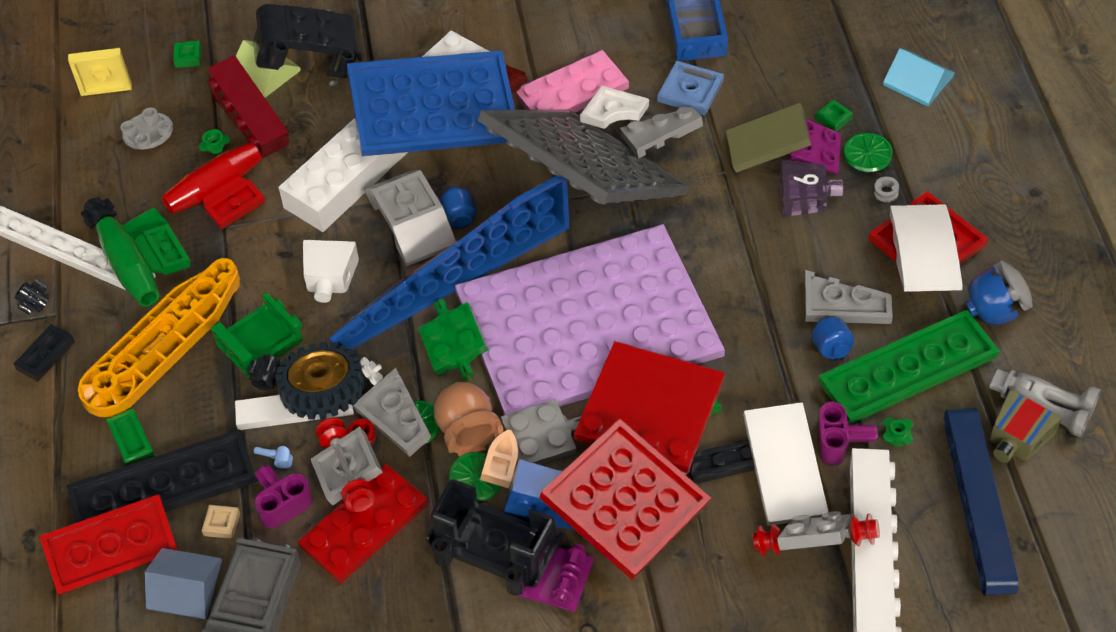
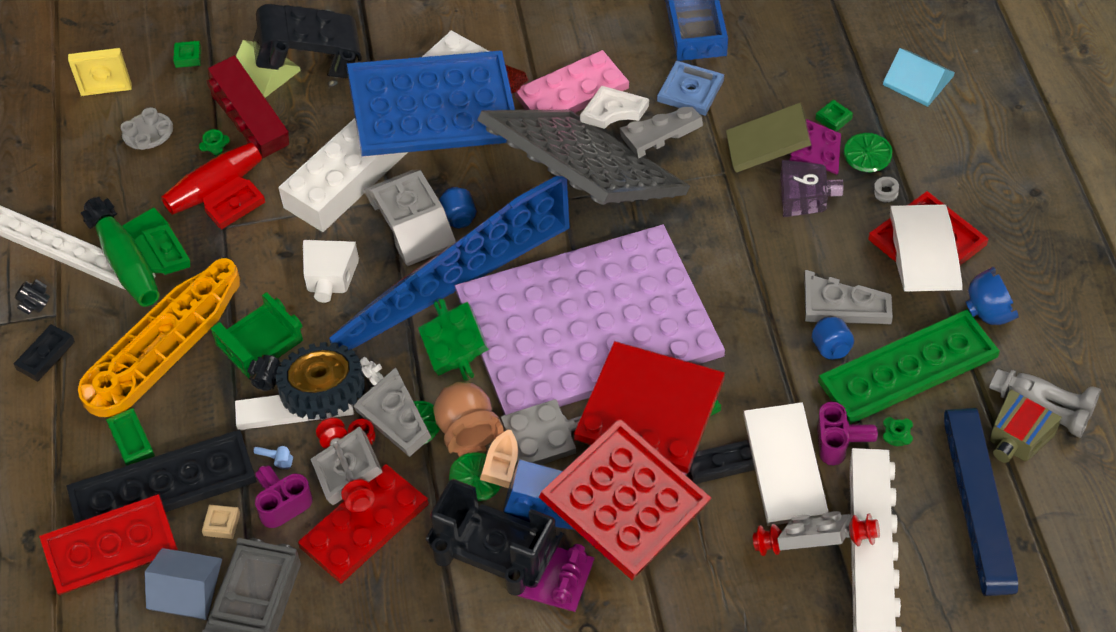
light grey dish [993,260,1033,311] -> none

